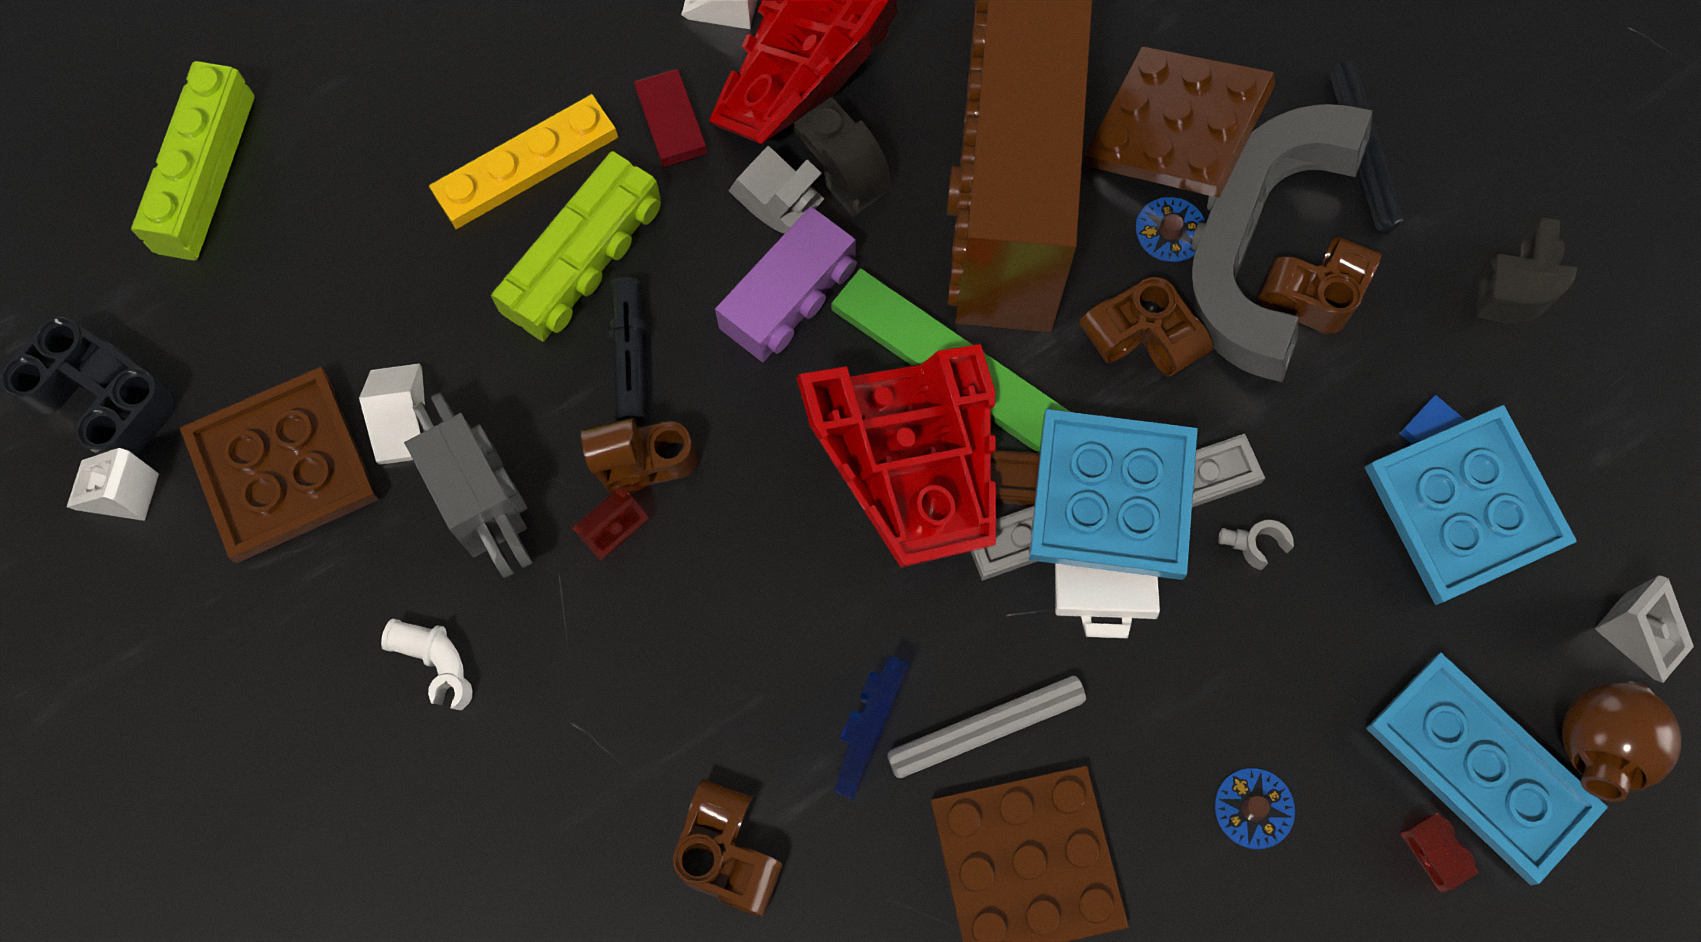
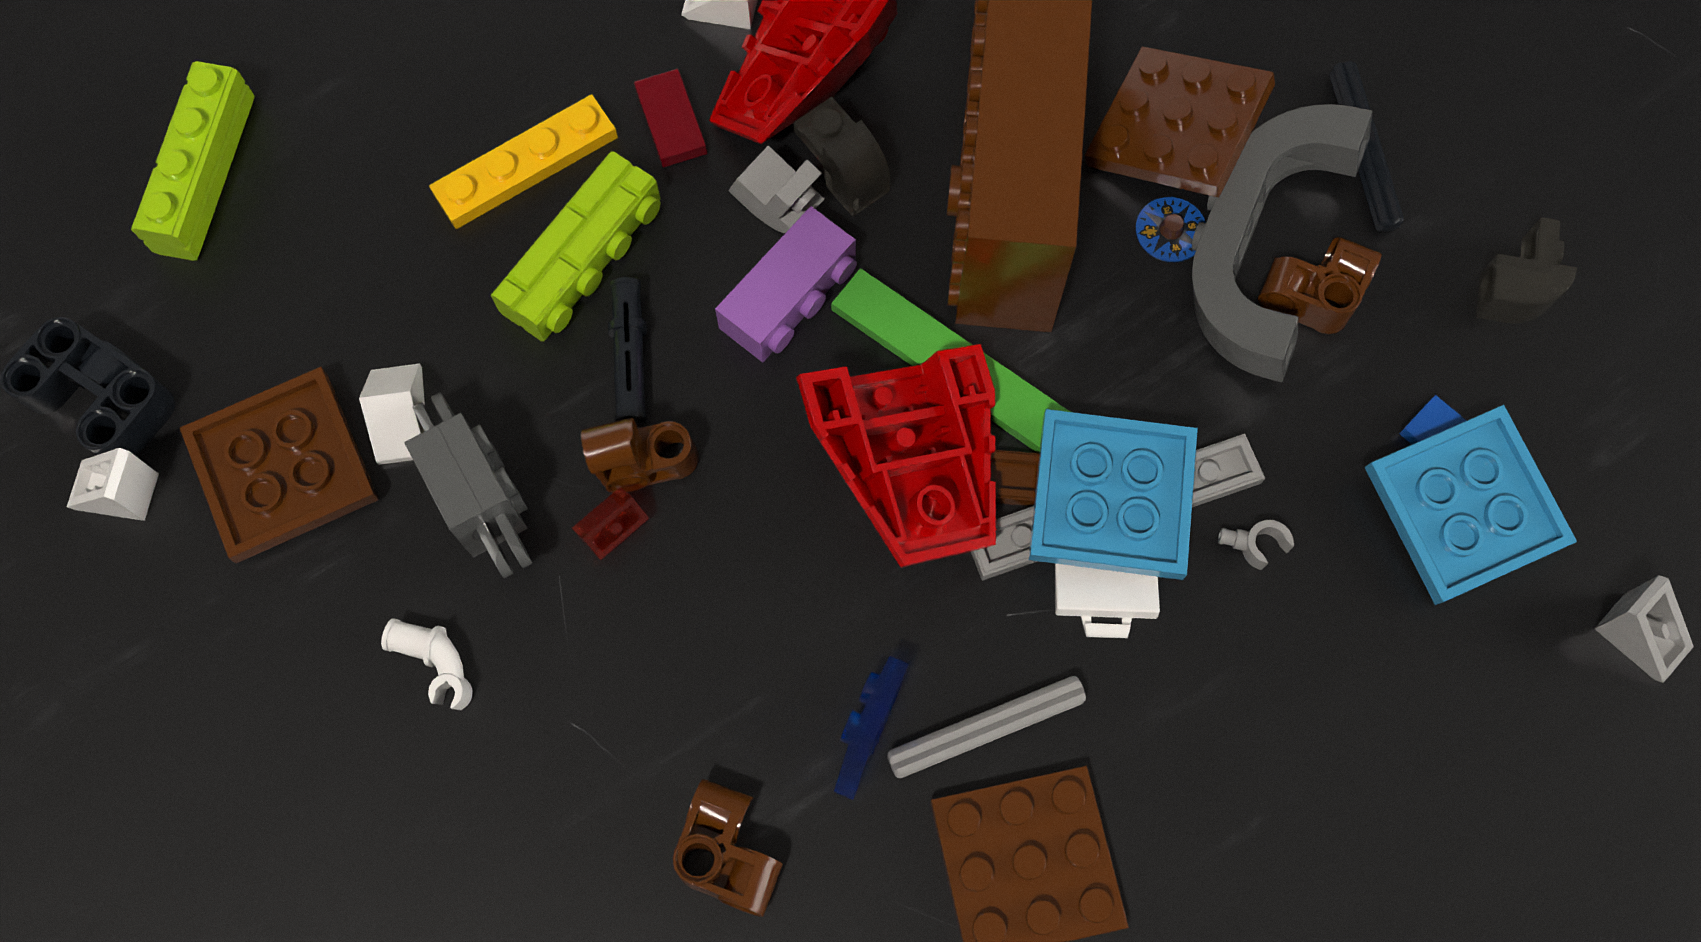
reddish brown piece [1079,277,1213,377] -> none
piece [1215,768,1295,849] -> none
dark azure plate [1366,653,1608,885] -> none
clear red piece [1400,813,1479,892] -> none
reddish brown brick [1562,681,1682,802] -> none

